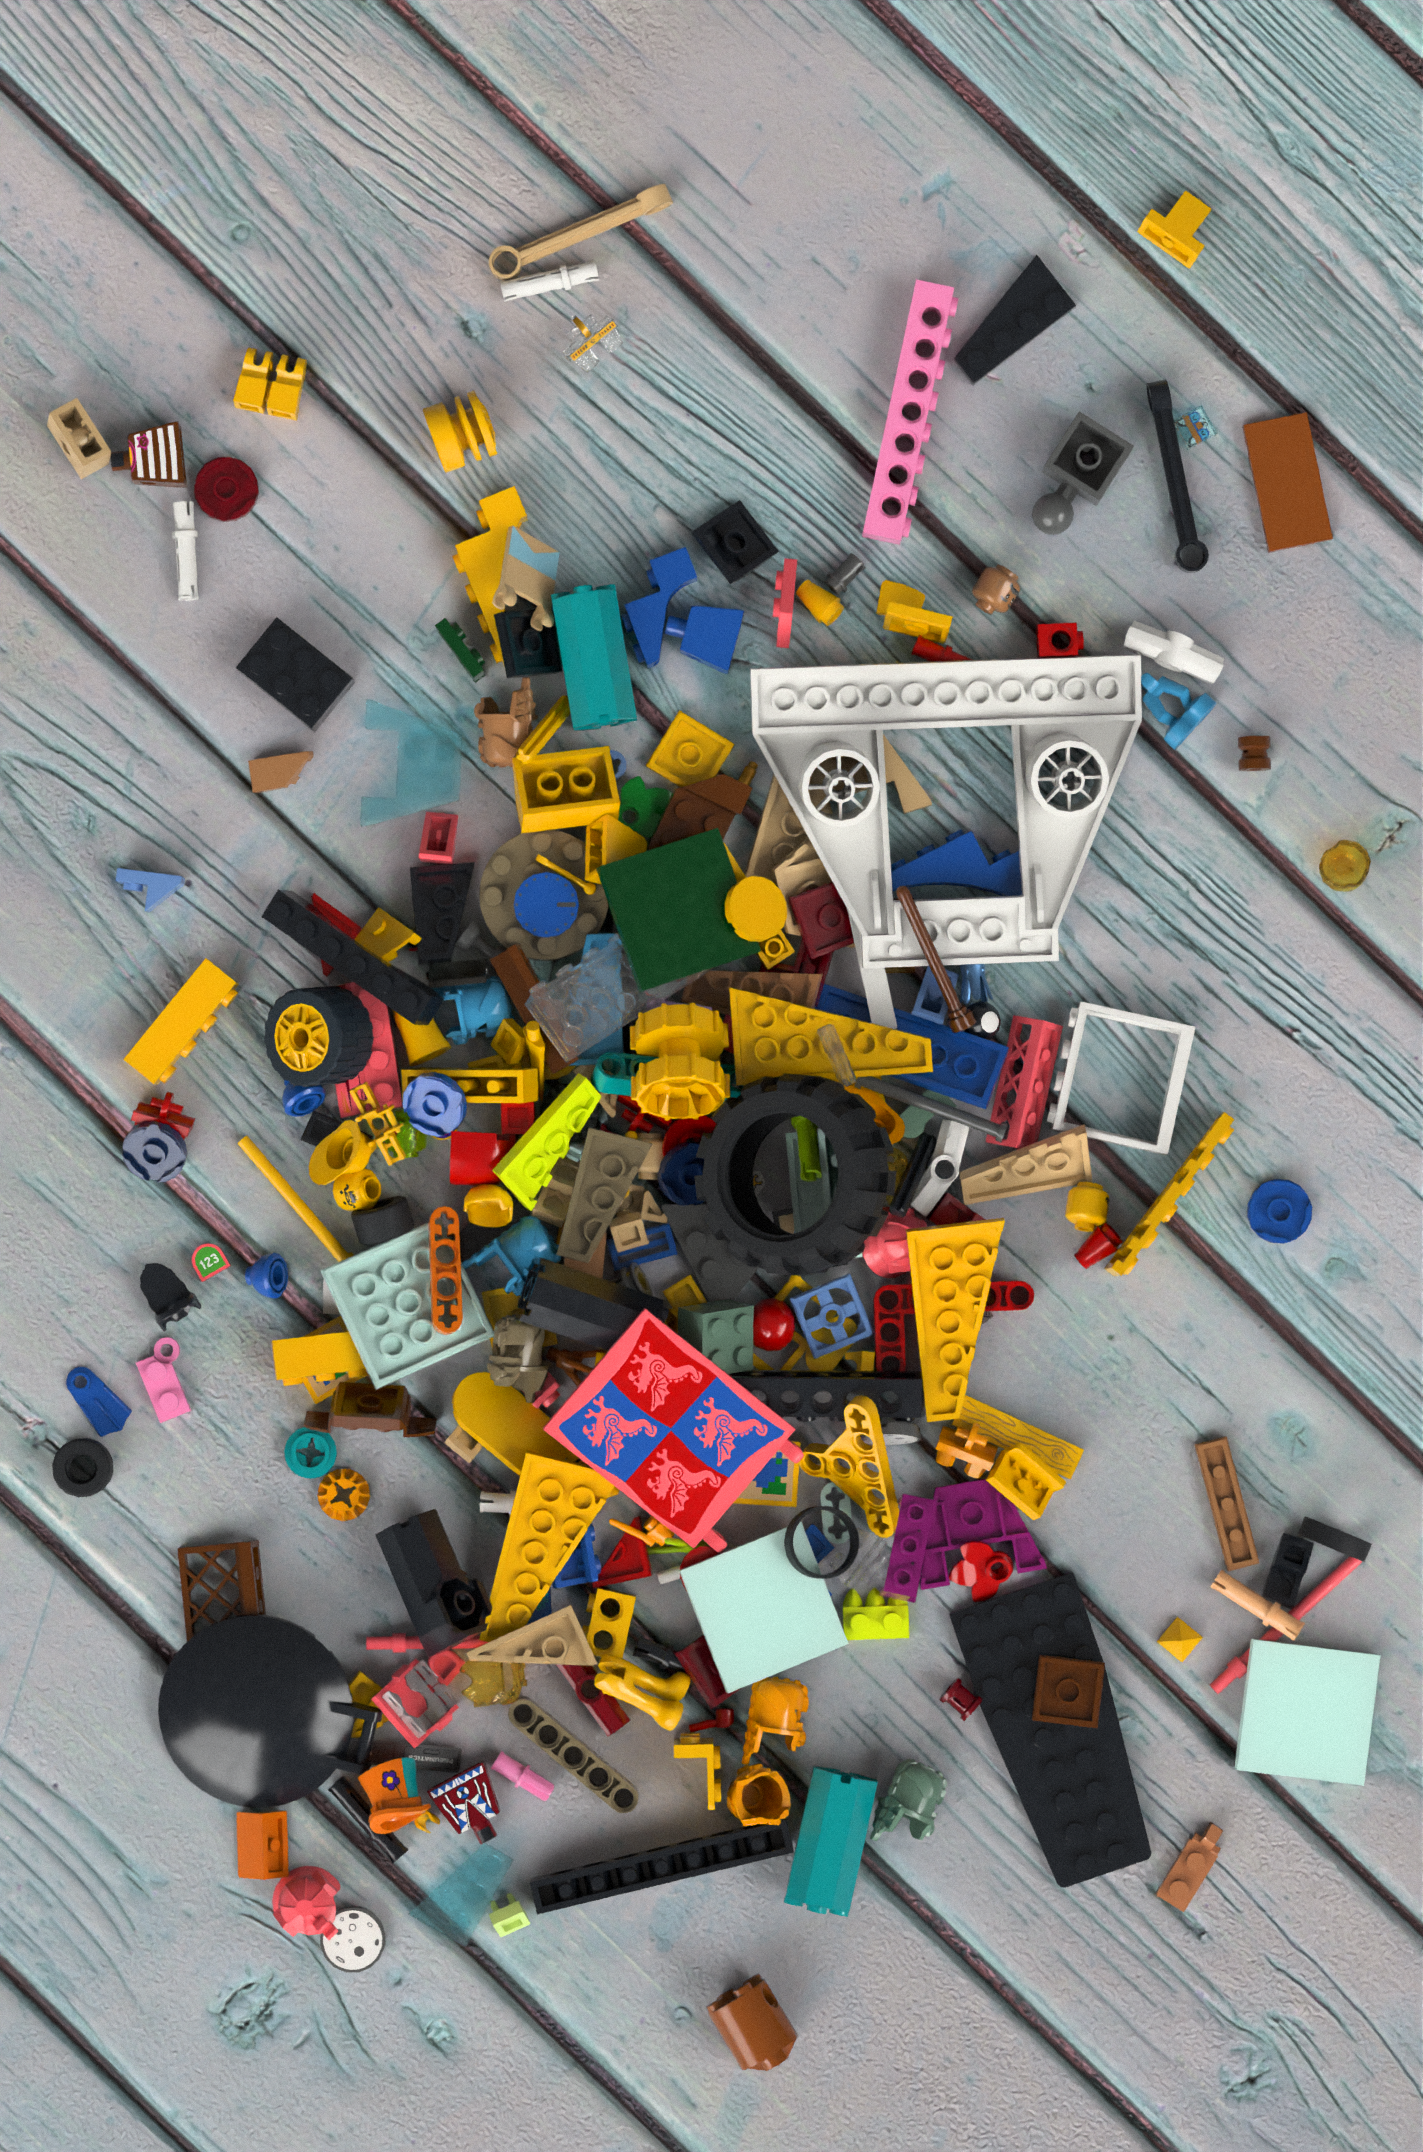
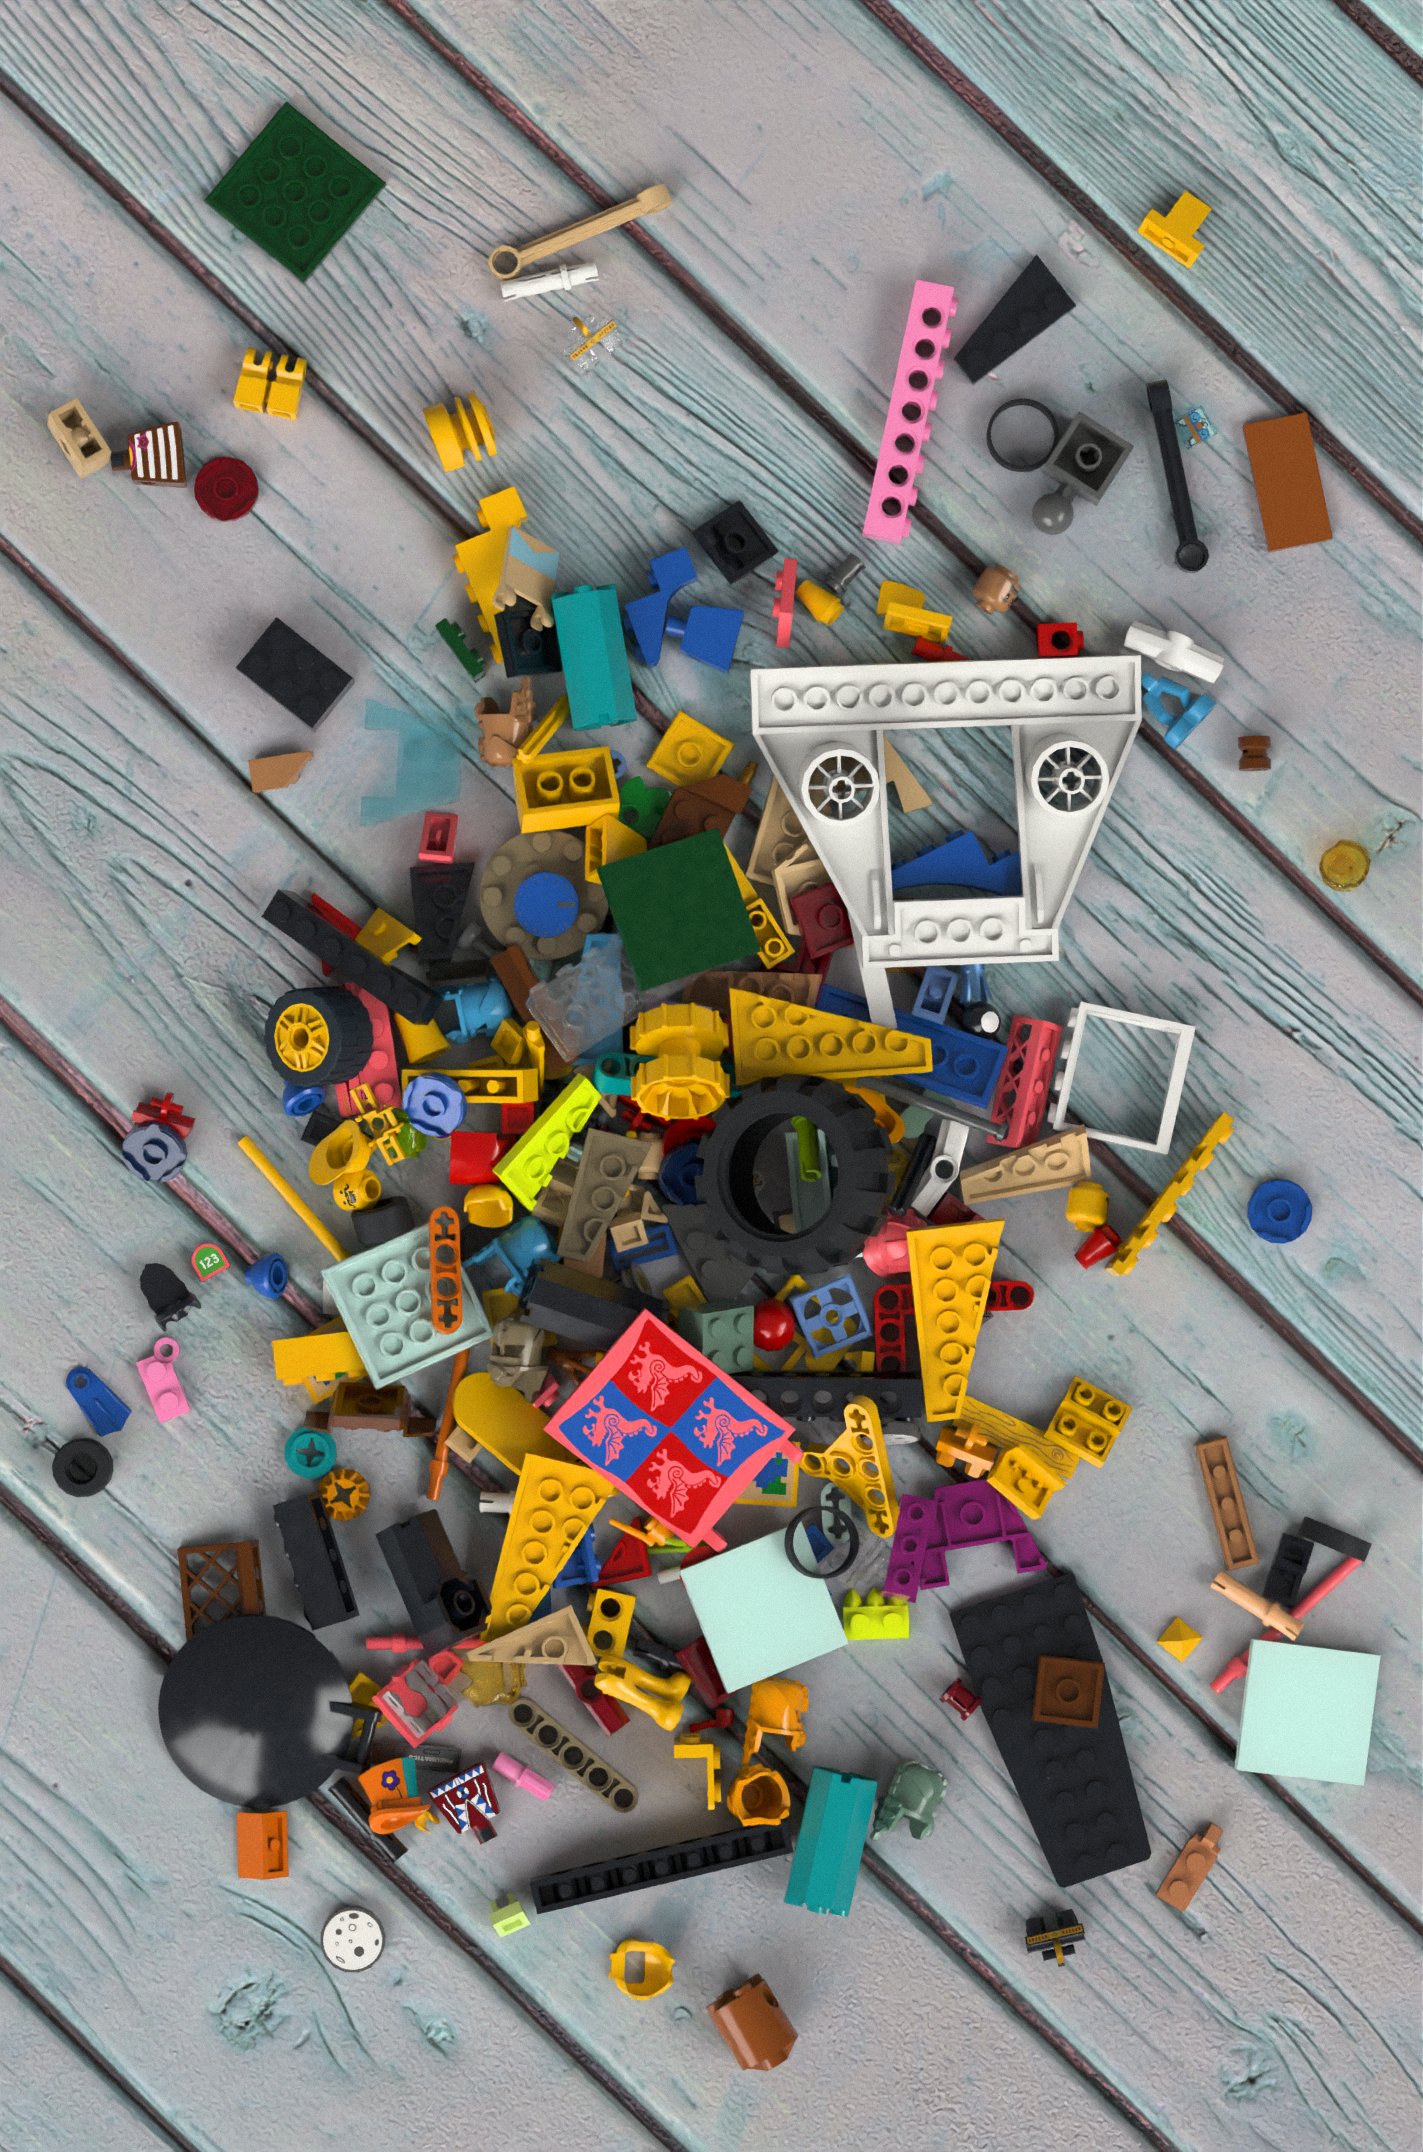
medium blue slope [116,868,185,913] -> none
yellow brick [123,958,239,1085] -> none
white pin [172,501,199,601] -> none
coral helmet [272,1866,340,1940] -> none
clear light blue wing [408,1843,514,1947] -> none
yellow hinge [535,854,596,895] -> none
yellow tile [724,876,787,942] -> none
clear axle [817,1024,856,1087] -> none
reddish brown piece [896,886,976,1033] -> none
red plate [949,1541,1013,1602] -> none
none -> dark green tile [204,102,387,284]
none -> black brick [273,1490,360,1631]
none -> orange bar [426,1347,471,1501]
none -> yellow helmet [608,1938,675,2000]
none -> black tyre [986,398,1059,472]
none -> black hips [1025,1909,1085,1967]
none -> yellow slope [1043,1376,1133,1468]

